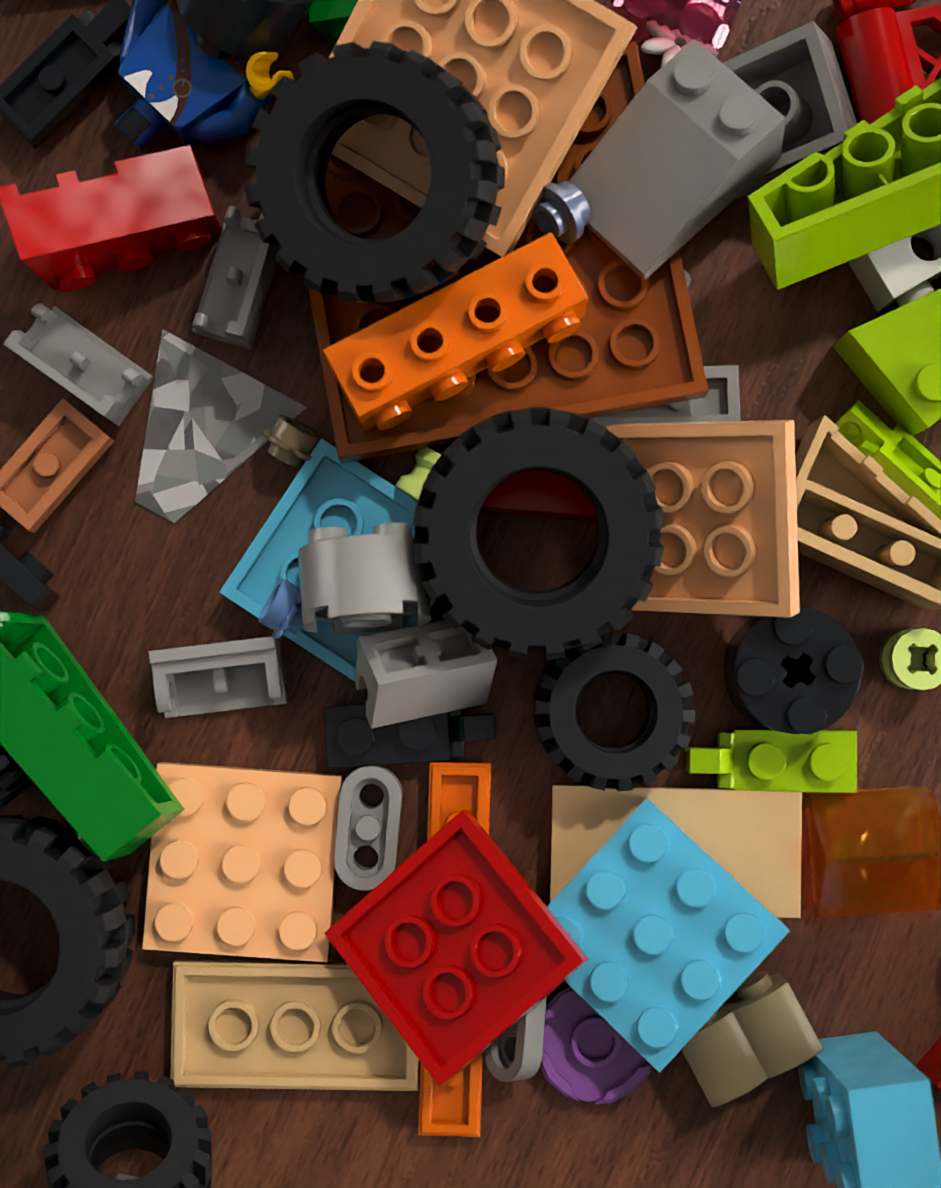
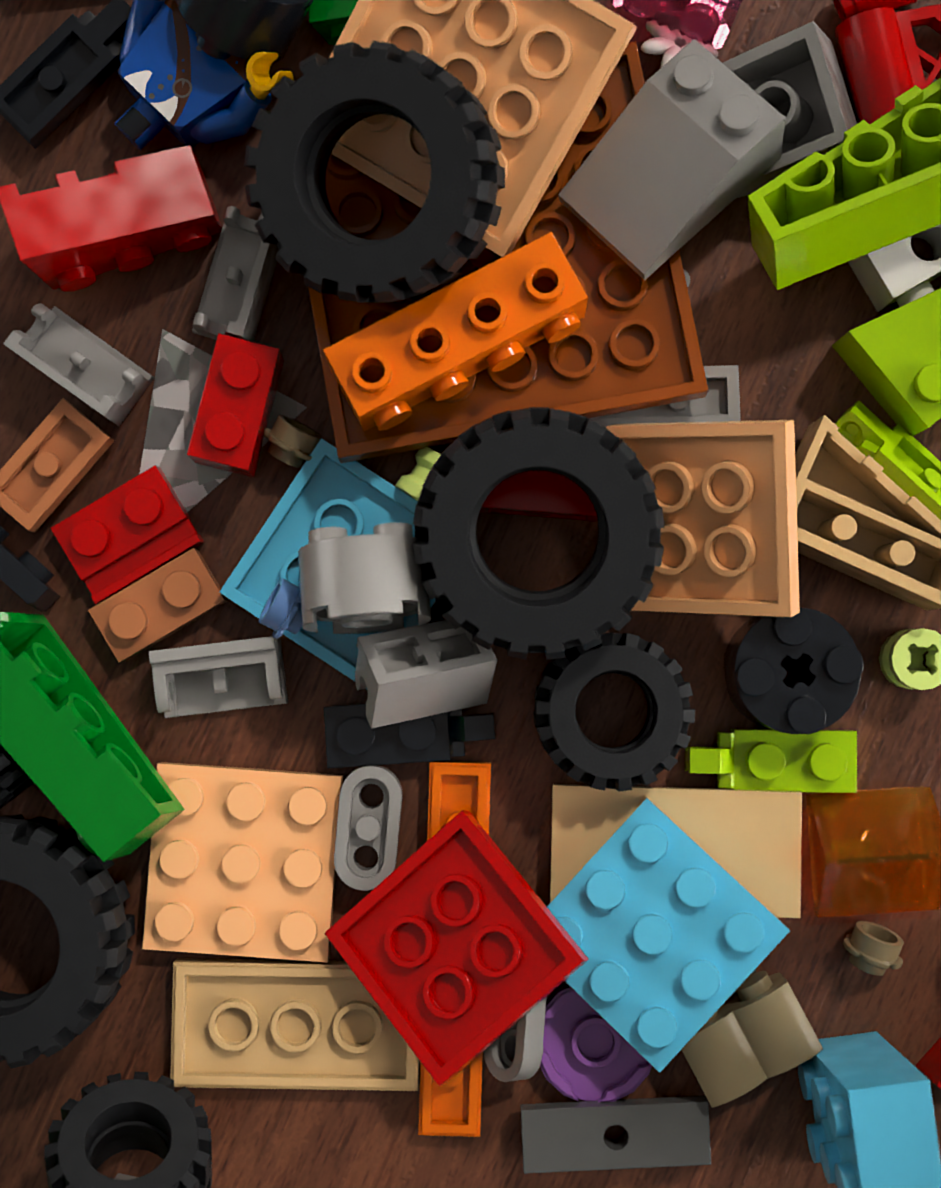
sand blue plate [533,181,591,244] -> none
none -> red plate [50,465,205,604]
none -> nougat plate [88,548,228,663]
none -> red brick [187,333,284,478]
none -> dark grey tile [520,1095,711,1174]
none -> dark tan plate [843,921,904,976]

